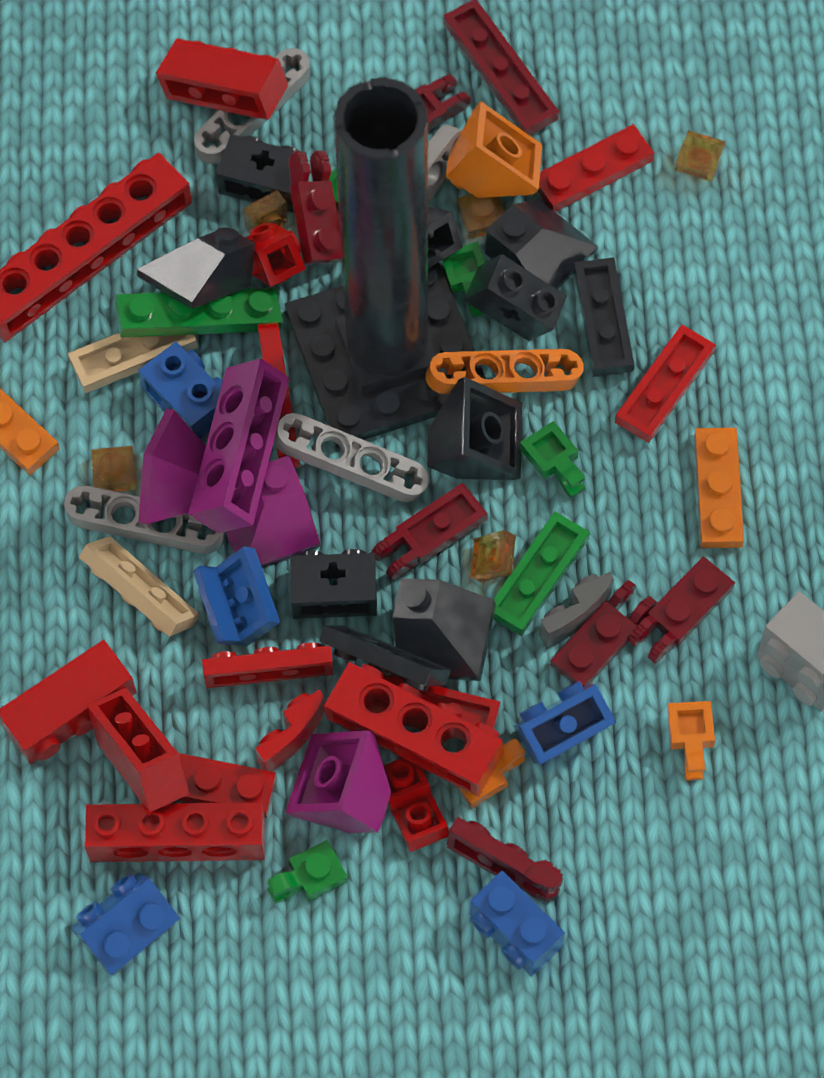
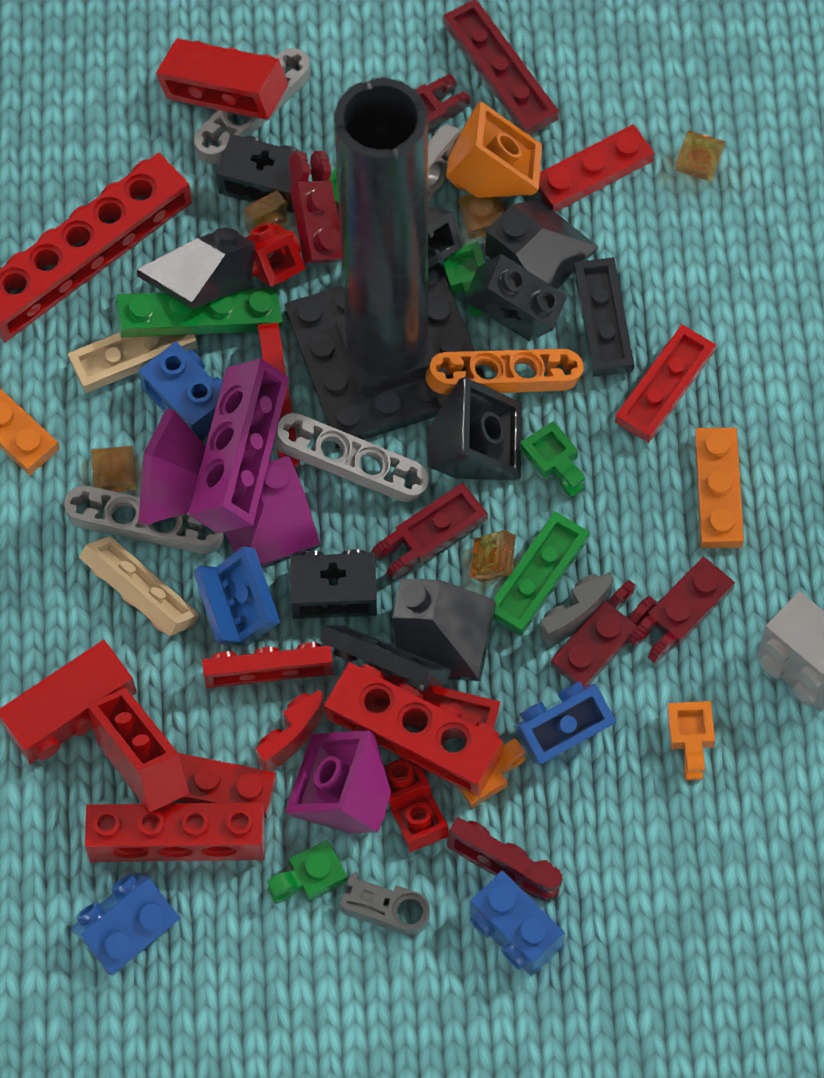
none -> dark grey piece [340,872,430,935]

